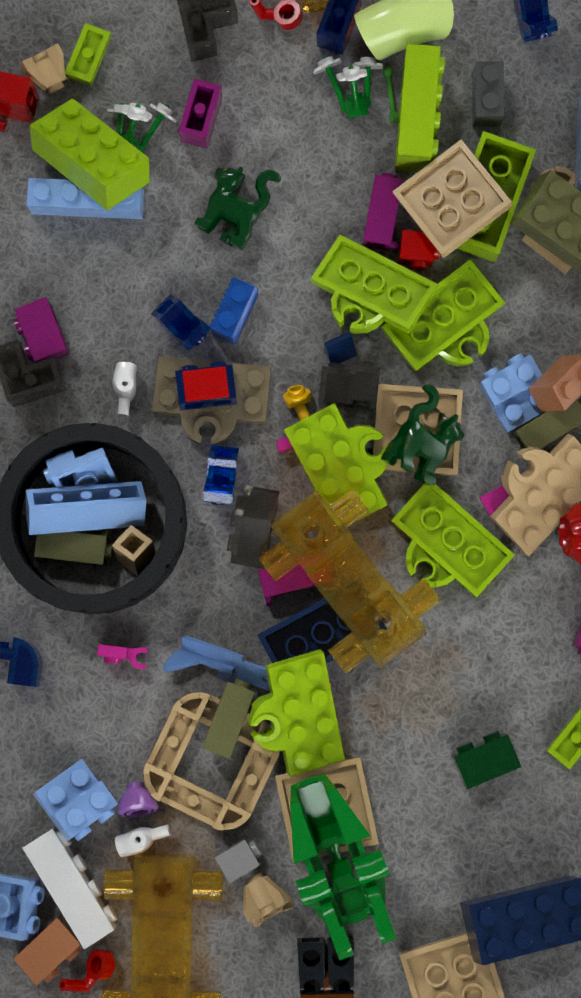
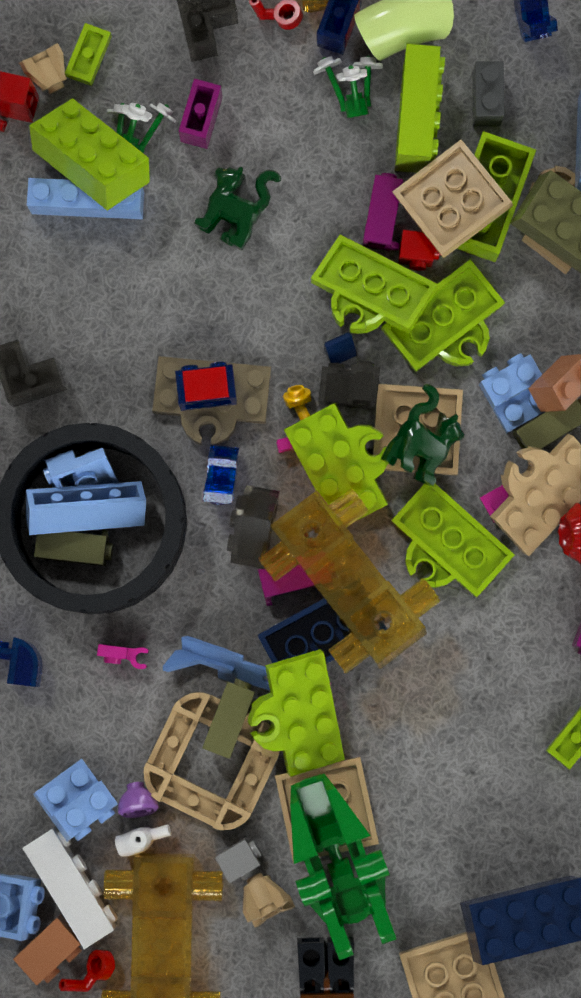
magenta brick [13,297,70,366] -> none
white piece [112,362,137,417] -> none
tan brick [112,525,156,576] -> none
clear blue brick [151,294,211,351] -> none
blue brick [209,277,258,345] -> none
bright green hinge [383,66,399,123] -> none
dark green brick [452,731,521,790] -> none

